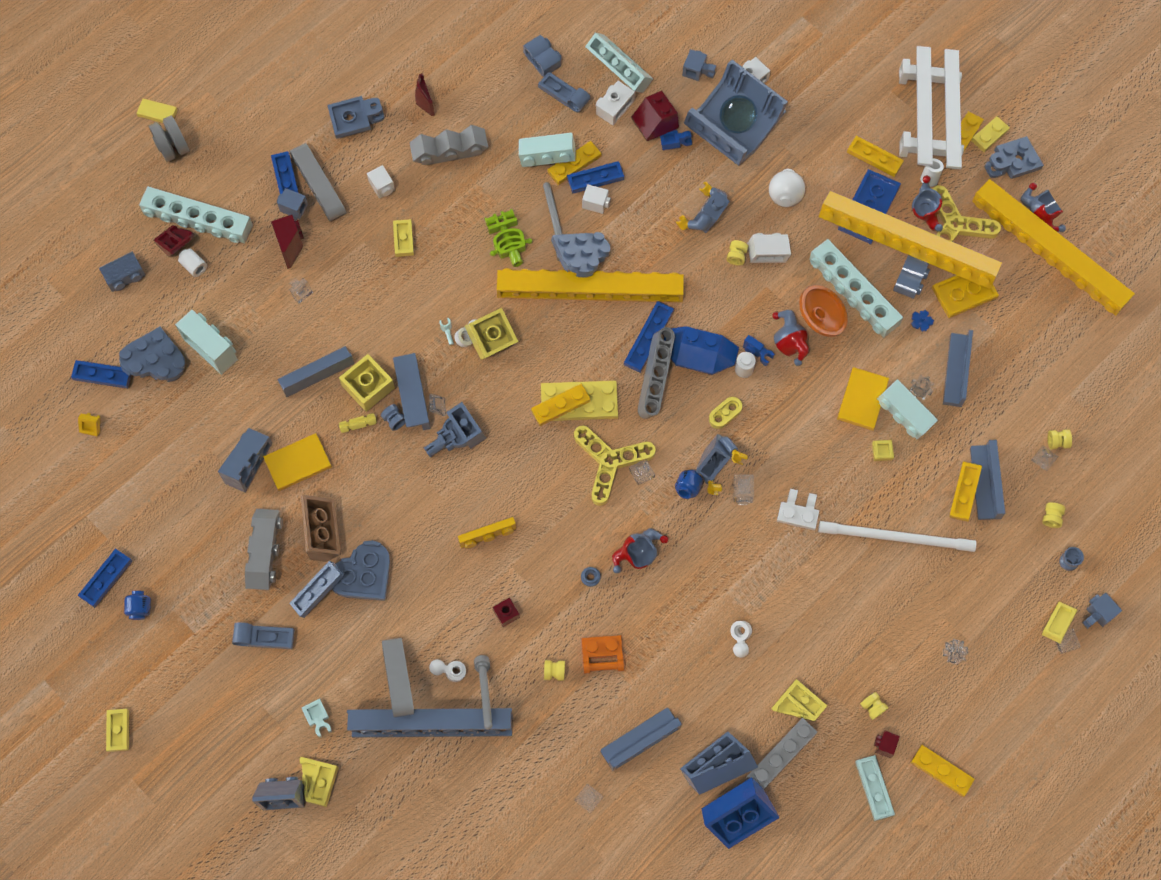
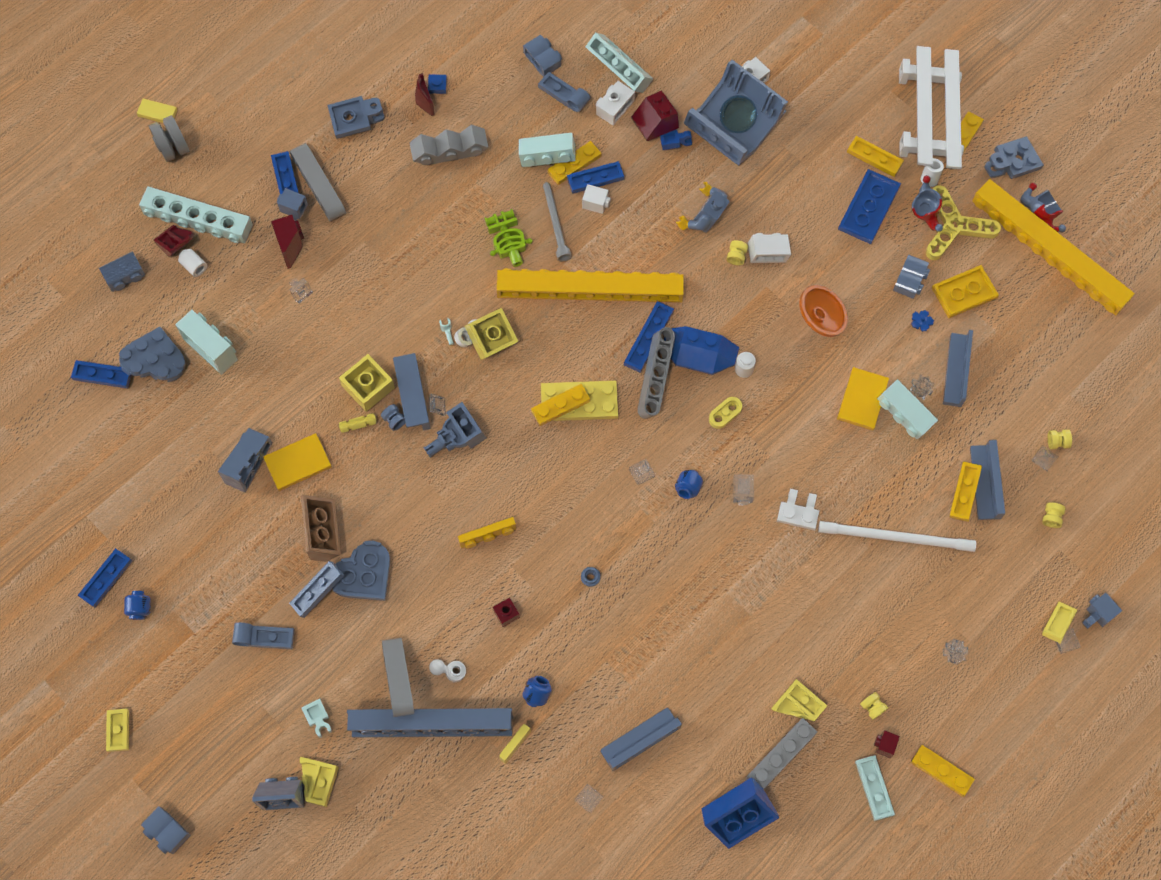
yellow tile [78,413,101,436] -> none
light grey brick [245,509,283,590] -> none
sand blue panel [277,346,354,397] -> none
white brick [367,165,395,198] -> none
light yellow plate [393,219,414,257] -> none
light grey piece [474,655,493,730] -> none
light yellow wheel [544,660,565,681] -> none
sand blue plate [551,232,610,277] -> none
light yellow piece [574,426,655,506] -> none
orange plate [581,635,624,674] -> none
sand blue piece [612,528,669,573] -> none
sand blue wedge [680,732,758,795] -> none
sand blue brick [682,49,716,81] -> none
sand blue torso [696,434,748,495] -> none
white plate [730,621,752,658] -> none
blue plate [743,335,775,366] -> none
white brick [769,169,805,207] -> none
piece [772,310,809,366] -> none
light aqua brick [809,239,903,338] -> none
yellow brick [818,191,1002,289] -> none
light yellow tile [872,440,894,461] -> none
light yellow plate [971,116,1010,153] -> none
sand blue wheel [1059,547,1084,571] -> none
none -> sand blue brick [141,806,191,854]
none -> blue plate [428,74,447,94]
none -> light yellow tile [499,724,531,764]
none -> blue head [522,676,552,707]

